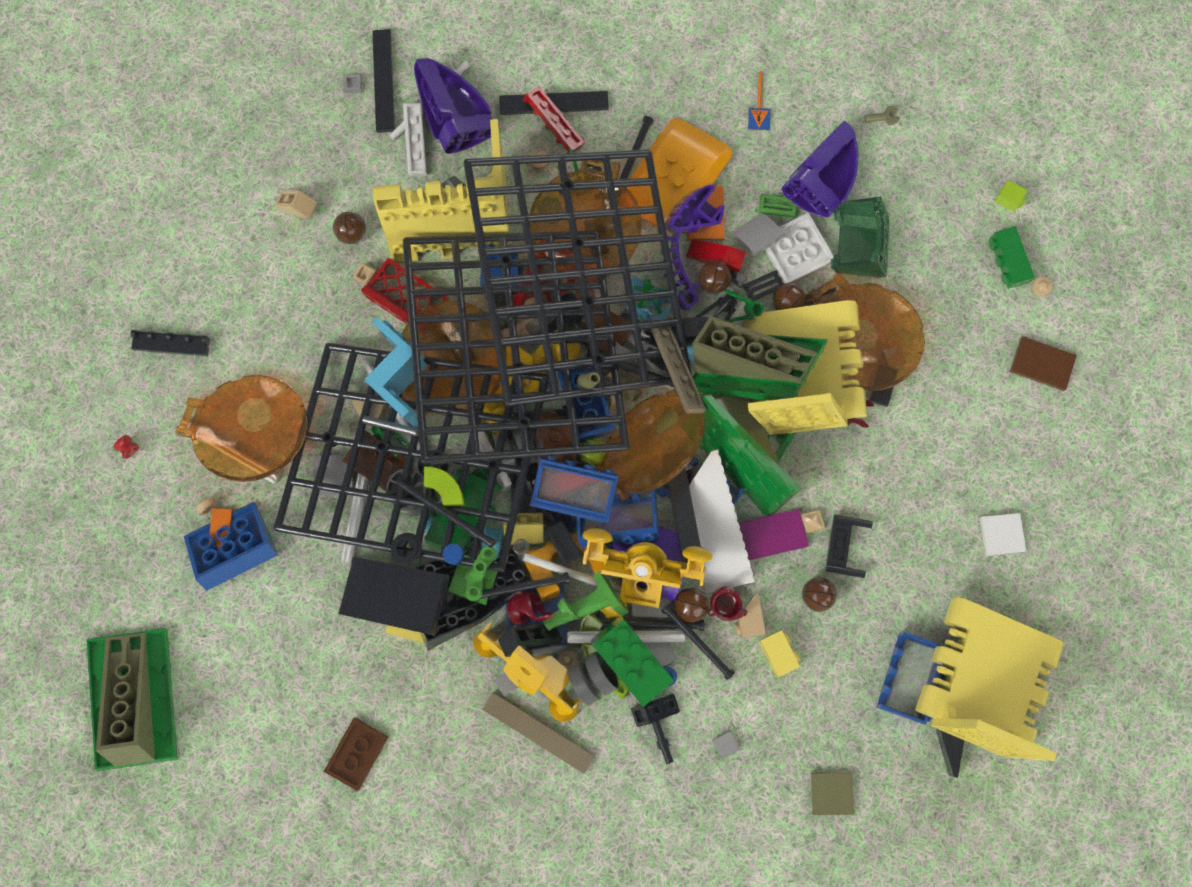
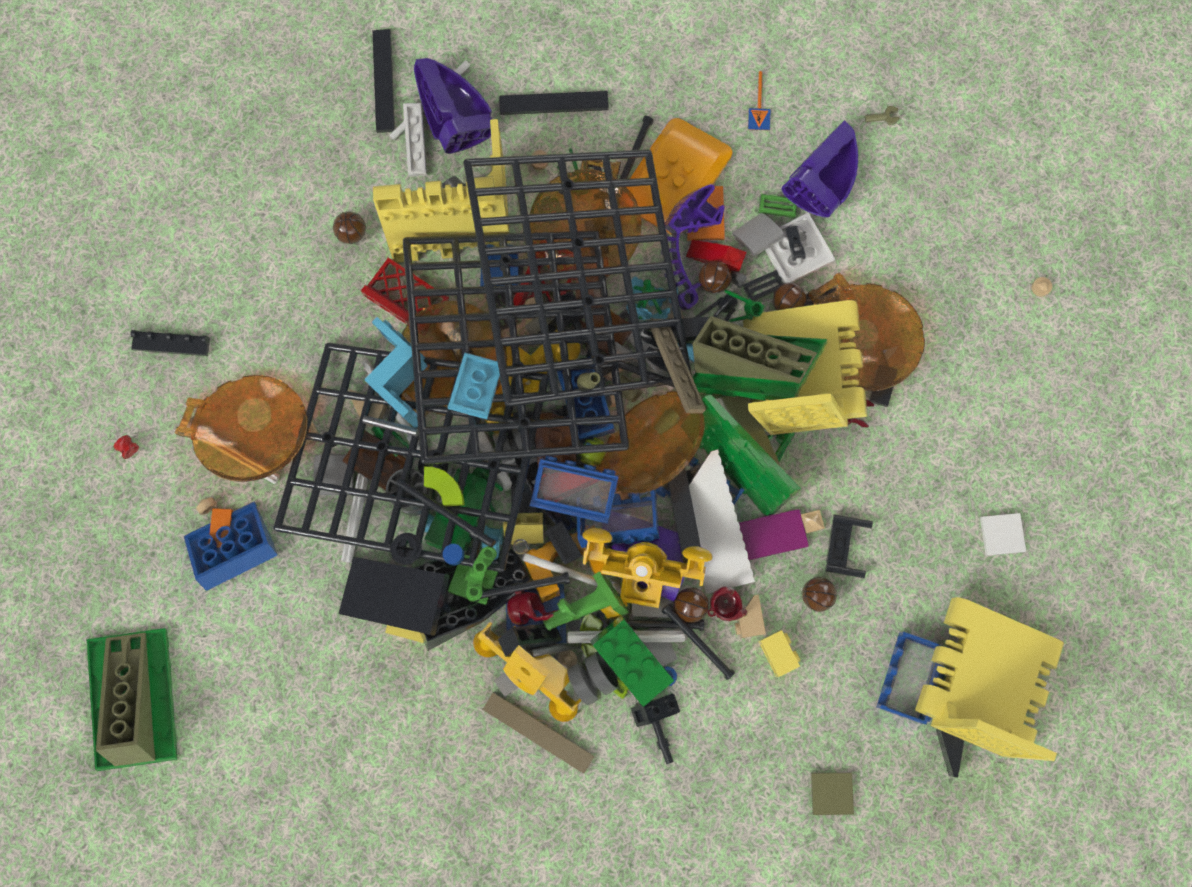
tan slope [274,190,317,218] -> none
reddish brown tile [323,717,389,791] -> none
light grey tile [343,74,362,94] -> none
tan tile [352,262,378,286] -> none
hinge [523,86,585,154] -> none
light grey tile [712,731,739,758] -> none
clear green windscreen [830,196,890,278] -> none
green brick [989,226,1035,289] -> none
lime brick [994,180,1028,212] -> none
reddish brown tile [1010,336,1077,391] -> none
none -> medium azure tile [448,353,500,419]
none -> black bar [785,226,806,261]

